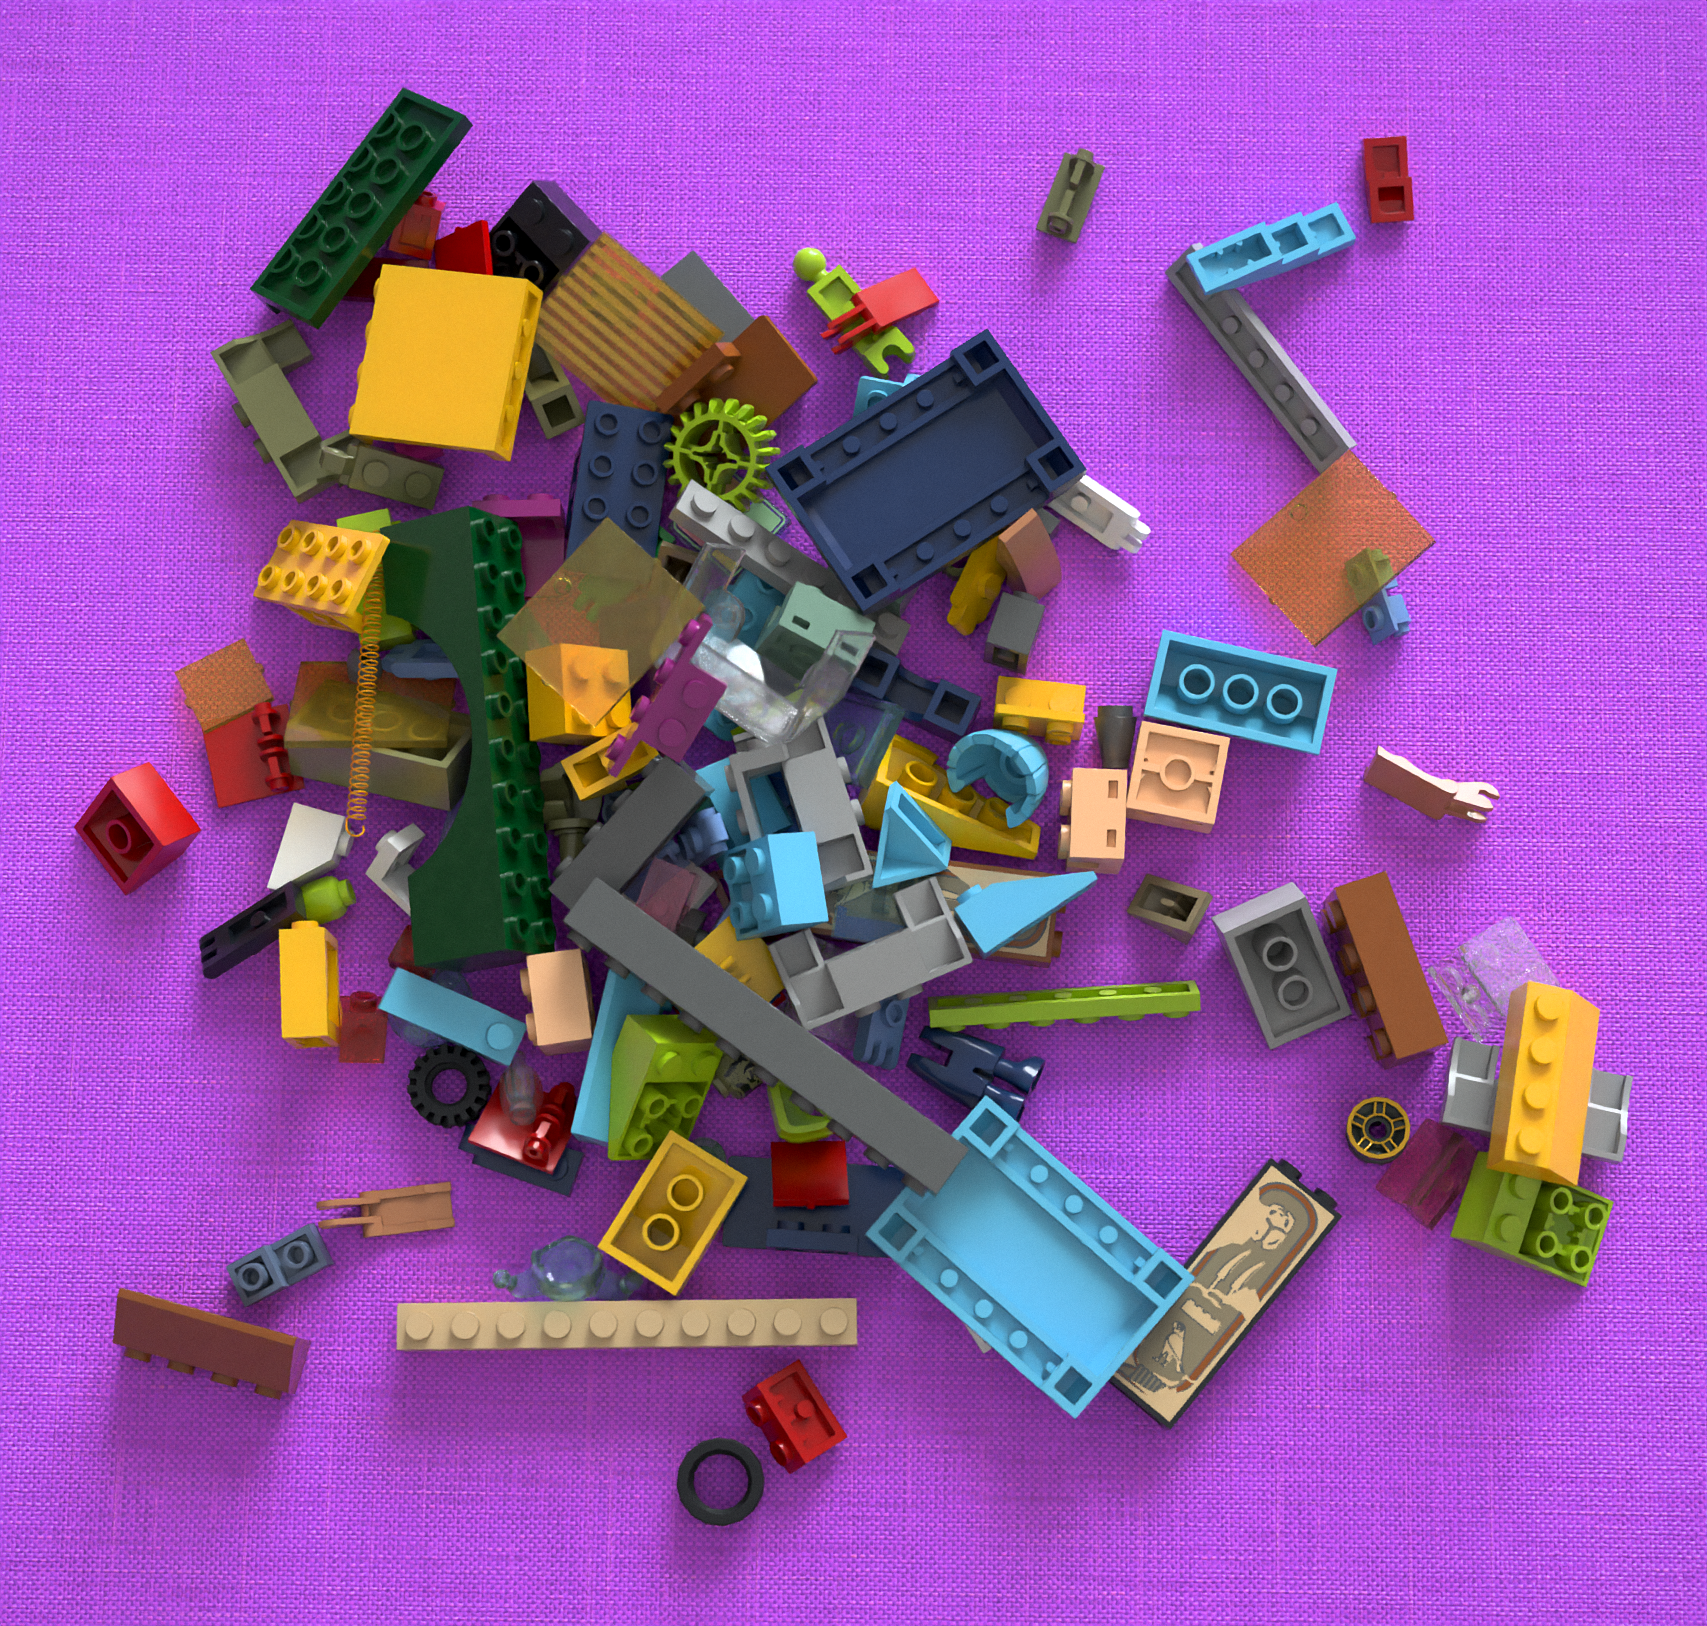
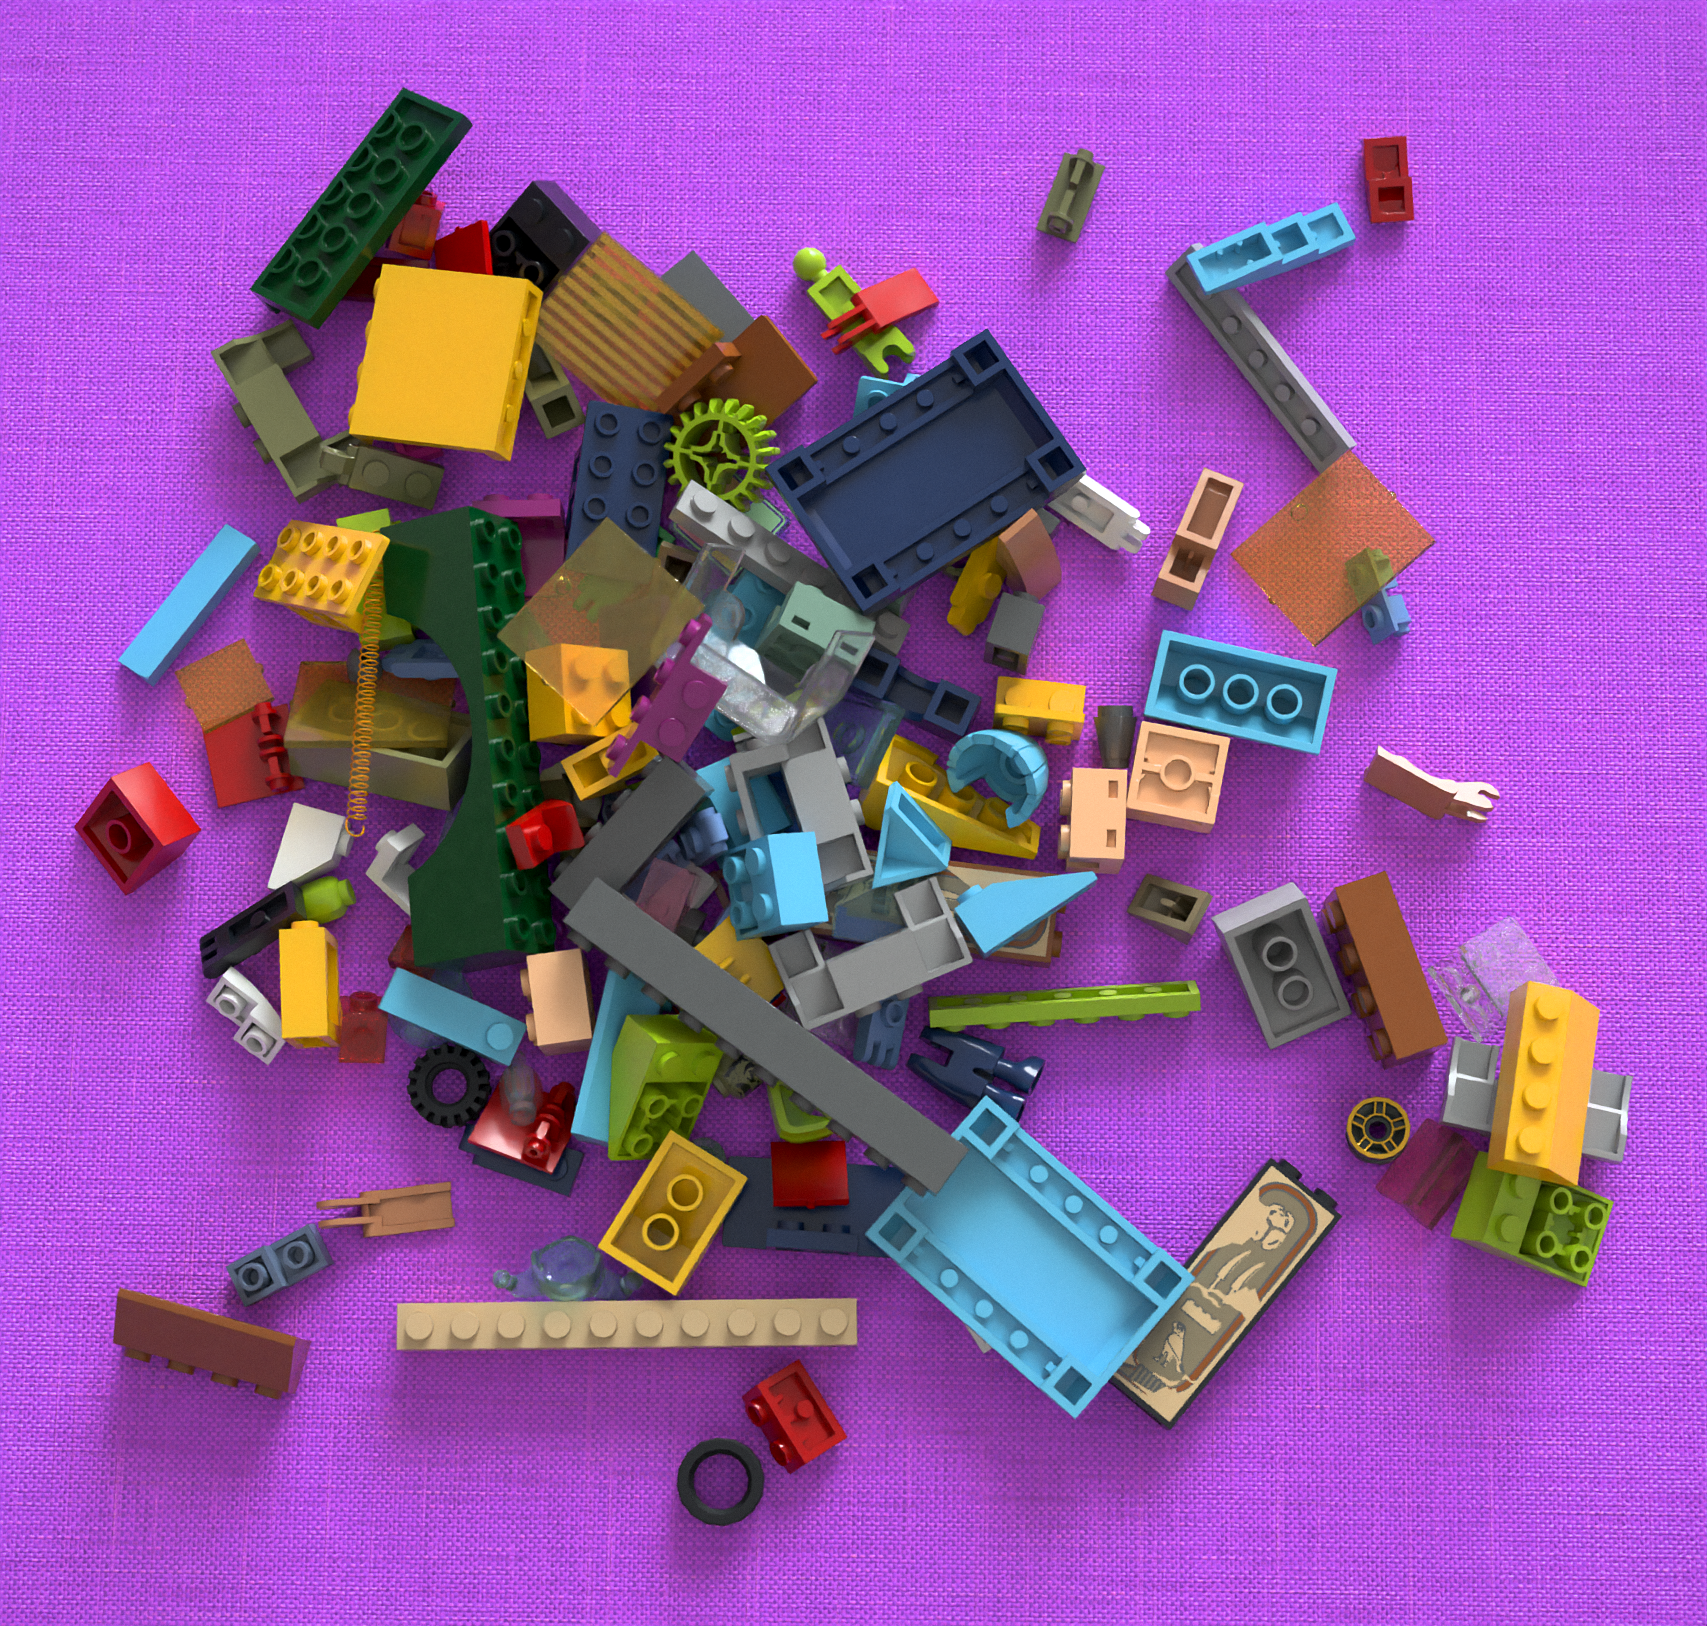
none -> medium azure slope [118,524,261,687]
none -> white slope [206,966,286,1065]
none -> red slope [505,798,585,870]
none -> nougat slope [1151,467,1245,611]

